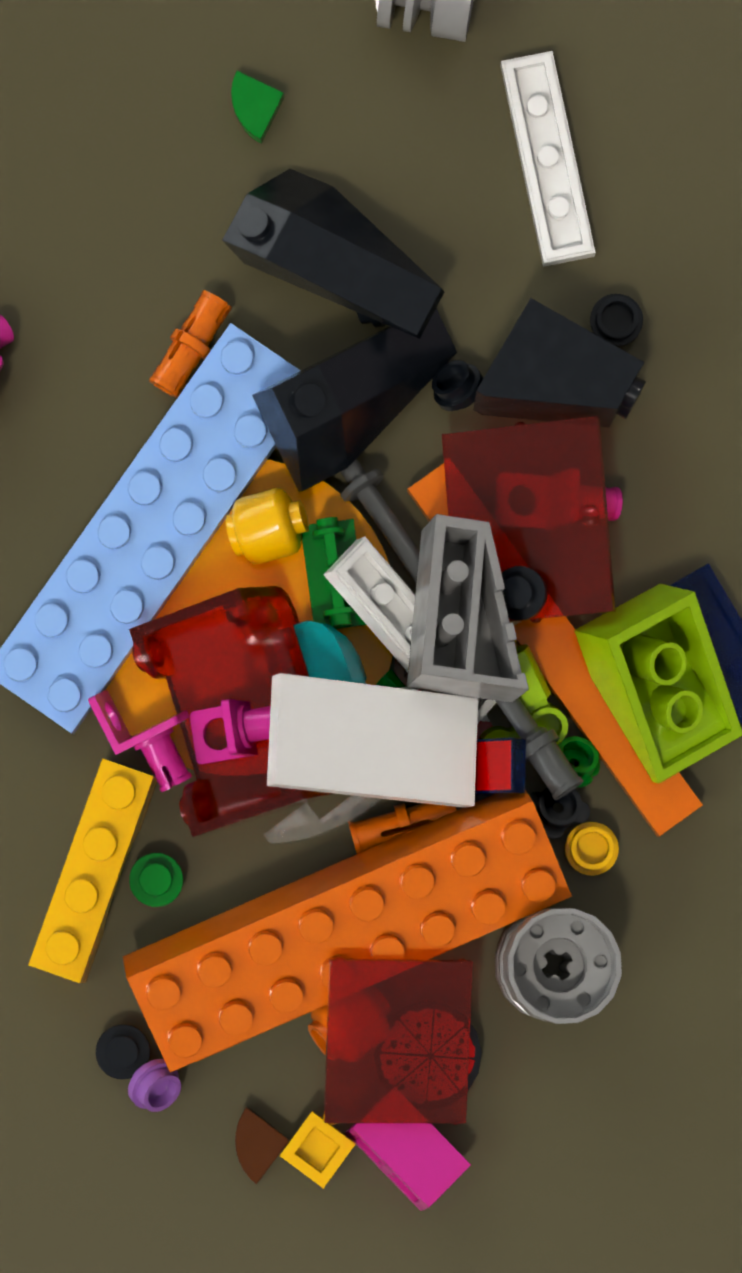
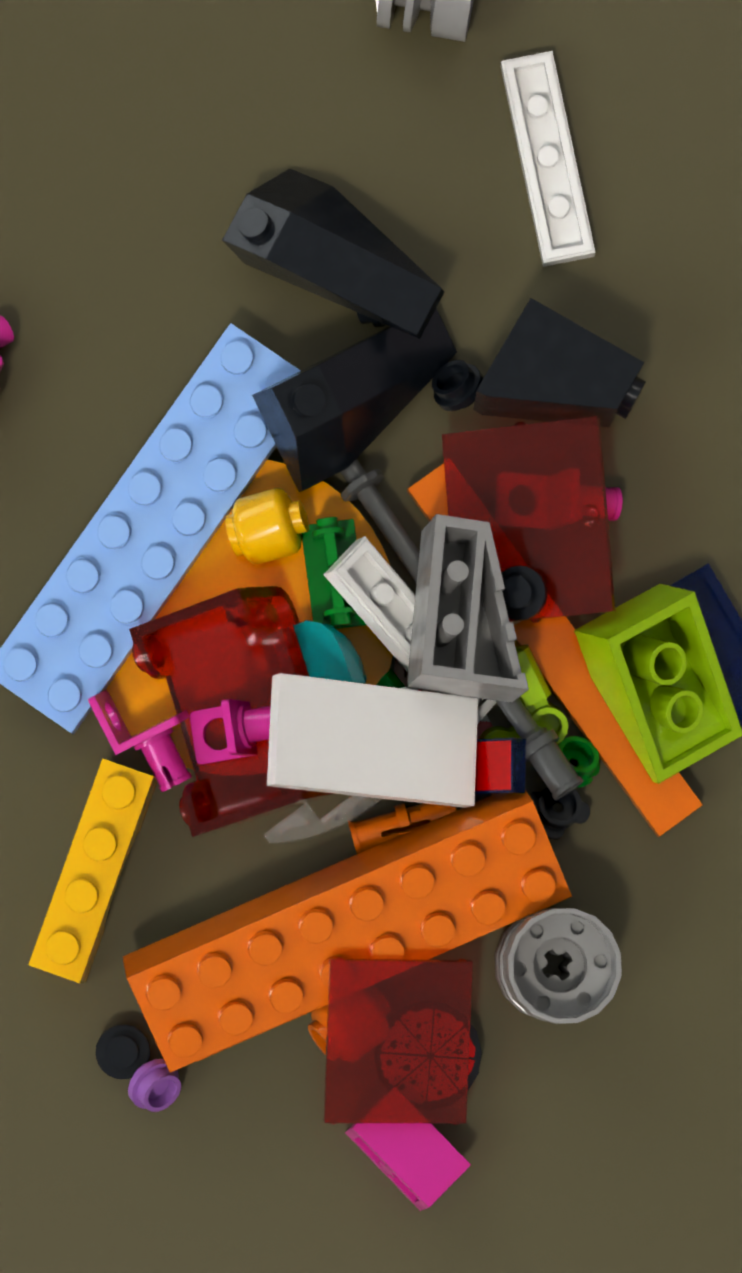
green plate [129,853,184,907] -> none
orange pin [149,290,232,398] -> none
green tile [231,71,284,144] -> none
reddish brown tile [235,1107,290,1184] -> none
yellow plate [280,1111,356,1189] -> none
yellow plate [565,822,619,876] -> none
black plate [590,294,643,347] -> none

